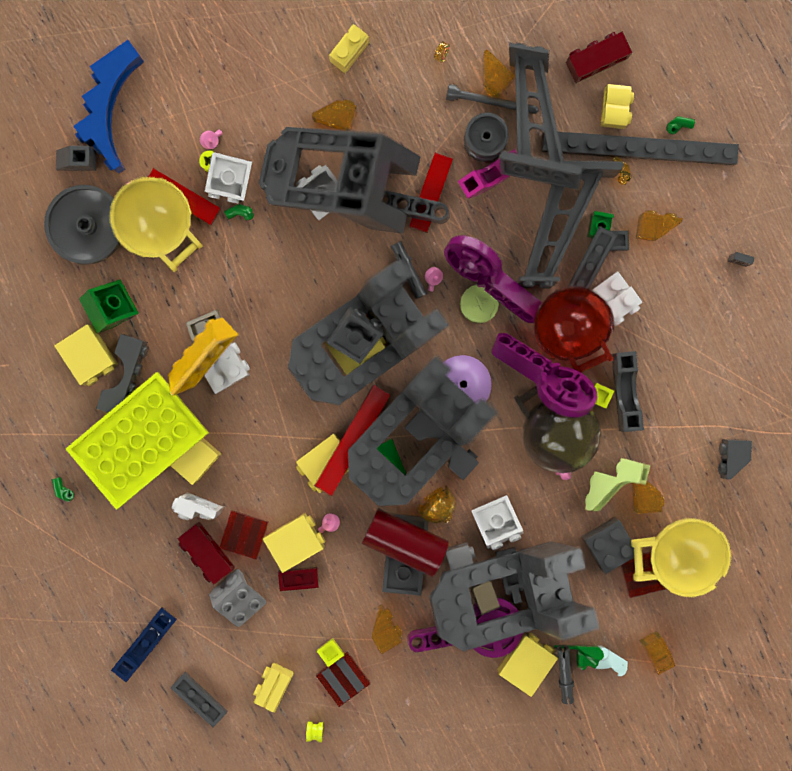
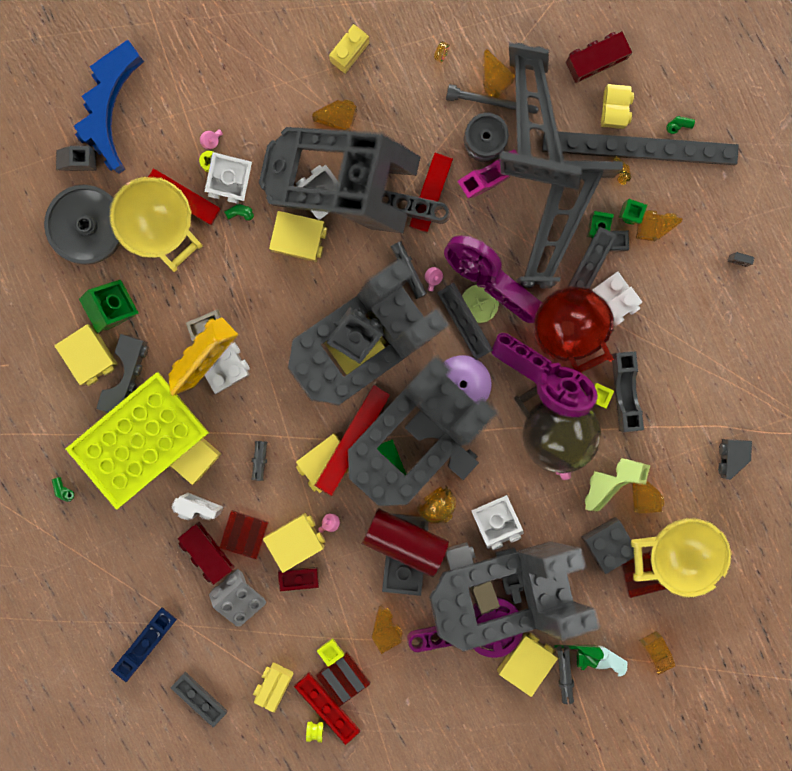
none -> dark grey pin [251,441,268,481]
none -> light yellow brick [269,211,328,262]
none -> red tile [294,673,360,745]
none -> dark grey tile [437,283,493,360]
none -> green brick [619,199,647,225]

